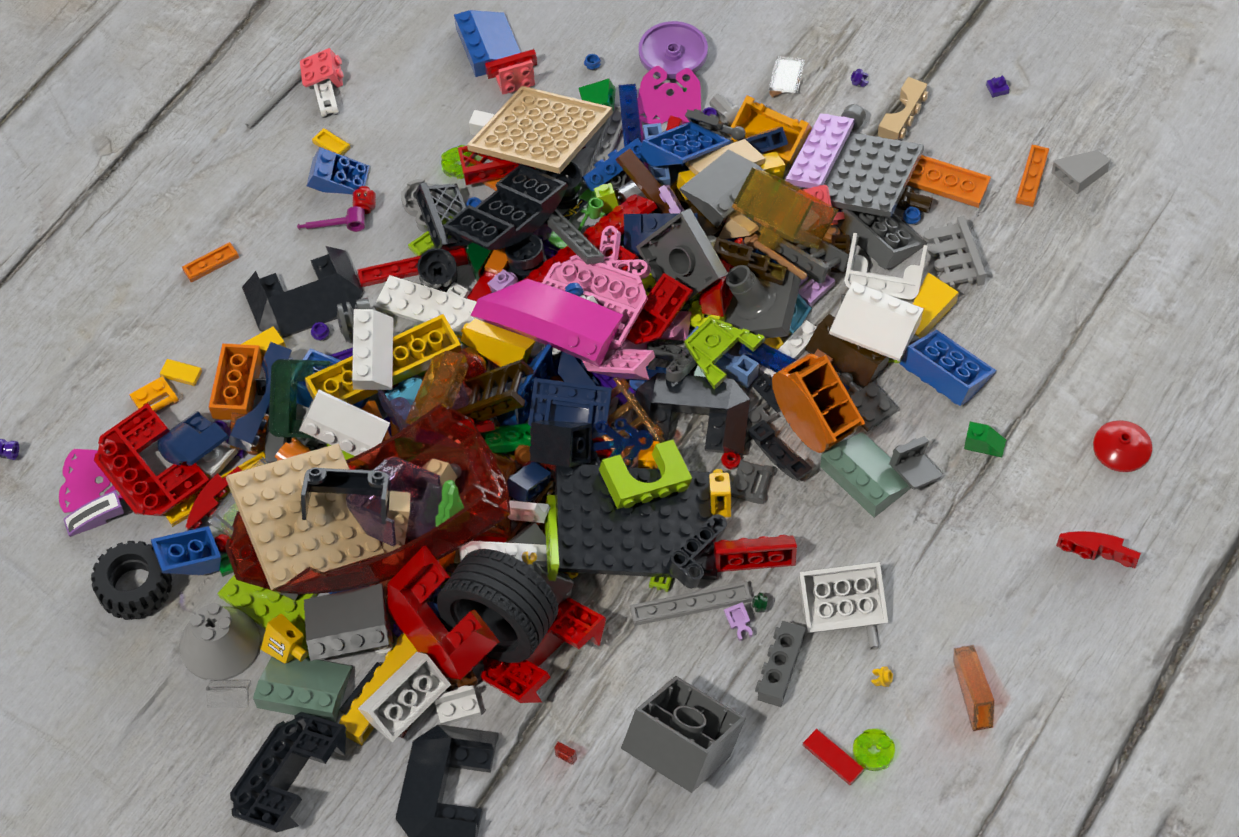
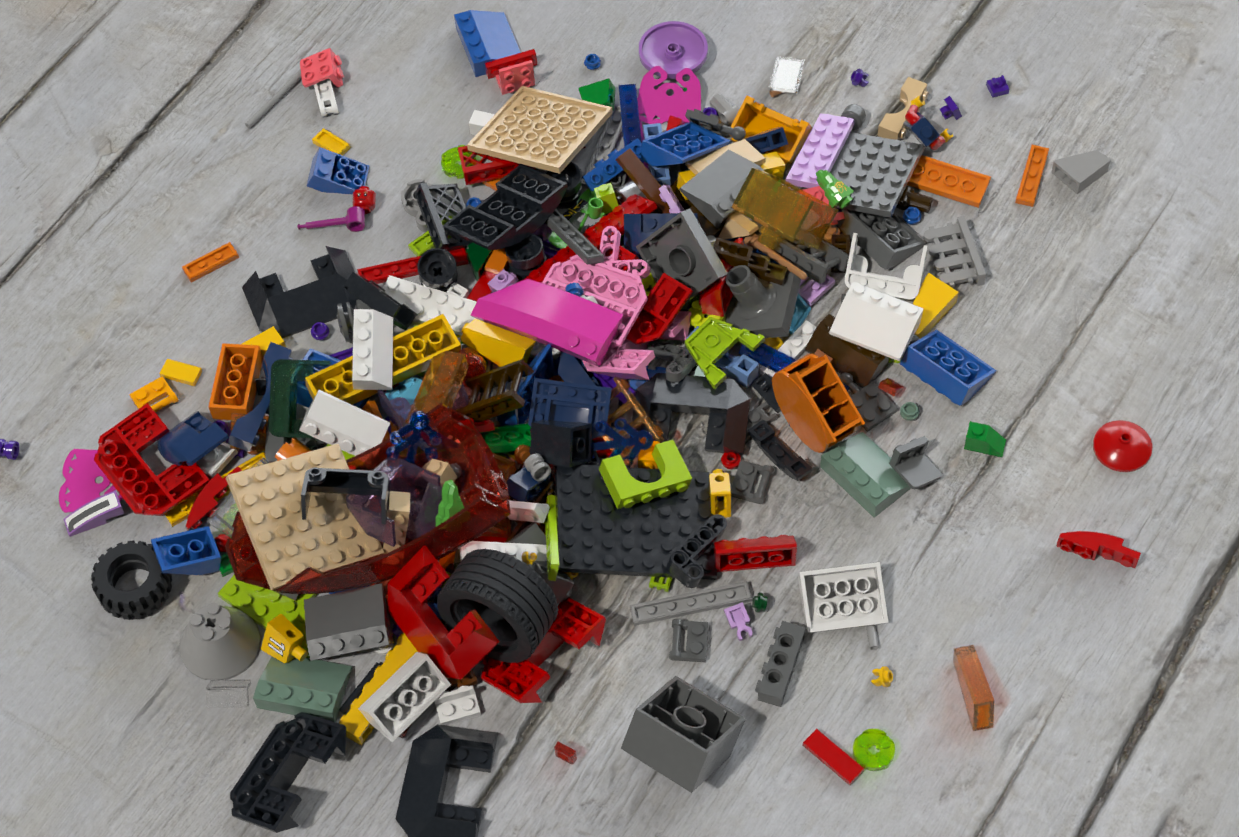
none -> black piece [343,272,418,331]
none -> clear blue plant [386,411,442,476]
none -> light grey wheel [524,453,551,481]
none -> dark grey plate [669,619,708,663]
none -> bright green rock [816,170,854,209]
none -> clear red tile [878,378,904,396]
none -> sand green plate [900,402,919,421]
none -> torso [903,96,953,150]
none -> dark purple tile [939,96,962,120]

